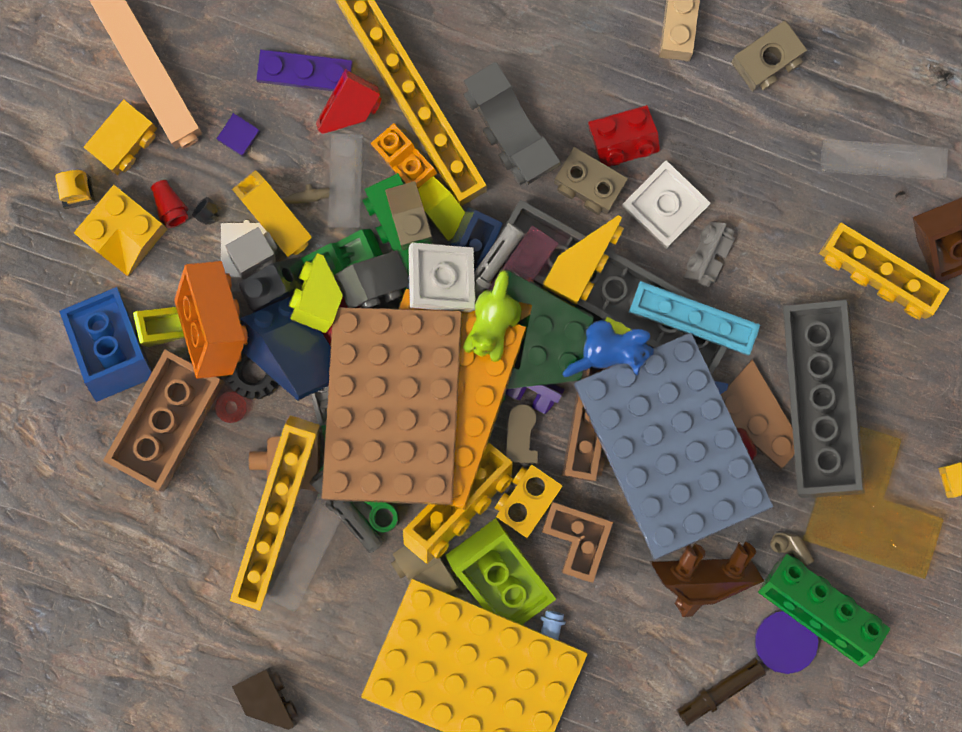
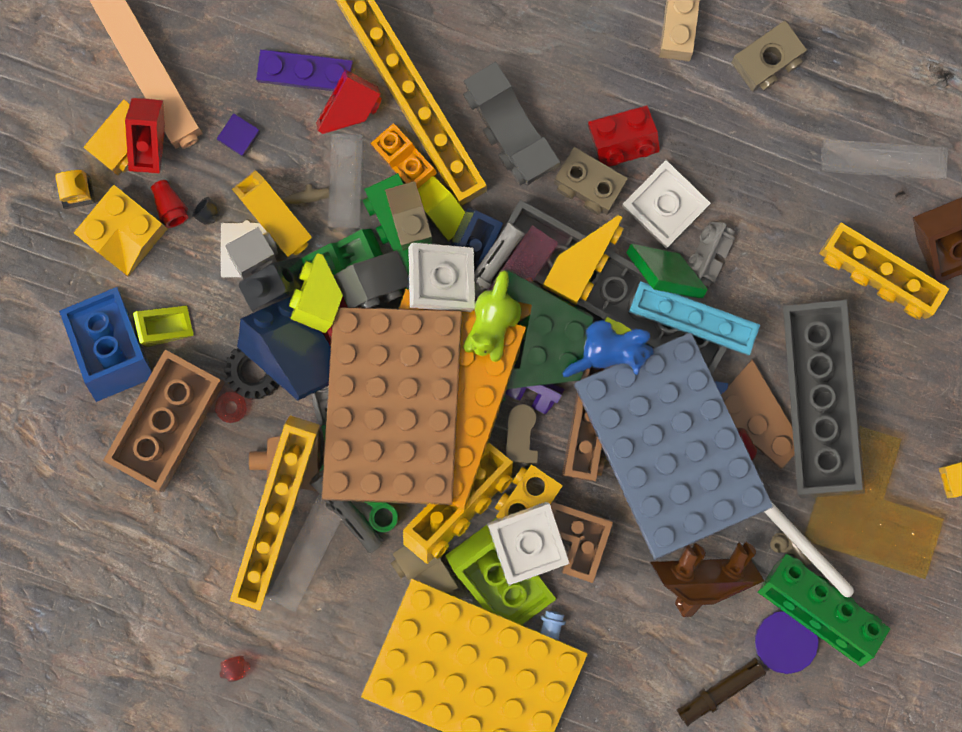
orange brick [174,261,247,379] -> none
dark brown slope [232,667,299,730] -> none
none -> red slope [125,98,165,174]
none -> clear red plate [219,656,251,682]
none -> white plate [487,502,569,585]
none -> green tile [626,244,708,298]
none -> white piece [762,483,854,597]

